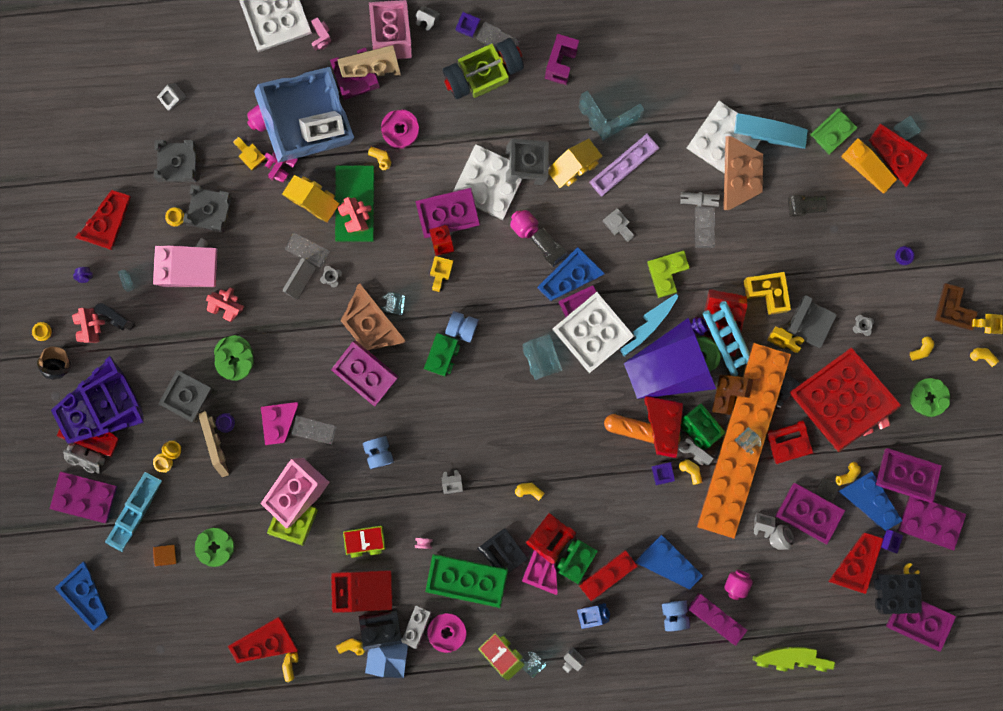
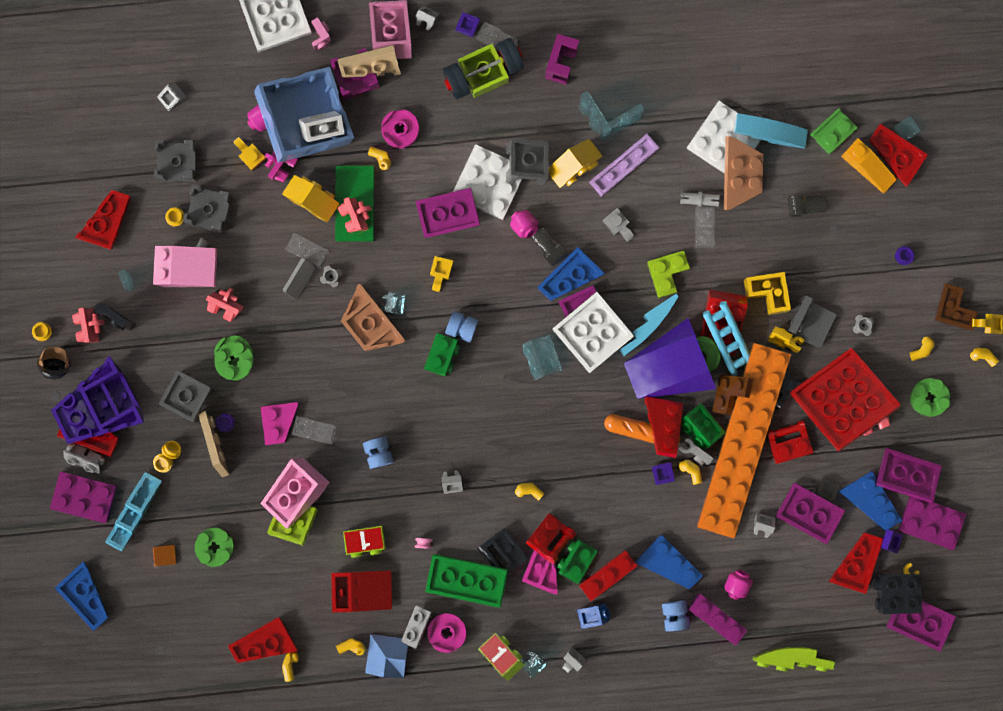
dark purple plate [73,267,93,283] -> none
magenta plate [331,340,399,407] -> none
black plate [359,609,402,650] -> none
red bracket [429,225,454,256] -> none
dark purple plate [691,317,708,336] -> none
clear light blue tile [735,427,762,454] -> none
light grey cone [769,524,794,550] -> none
yellow arm [836,462,861,485] -> none

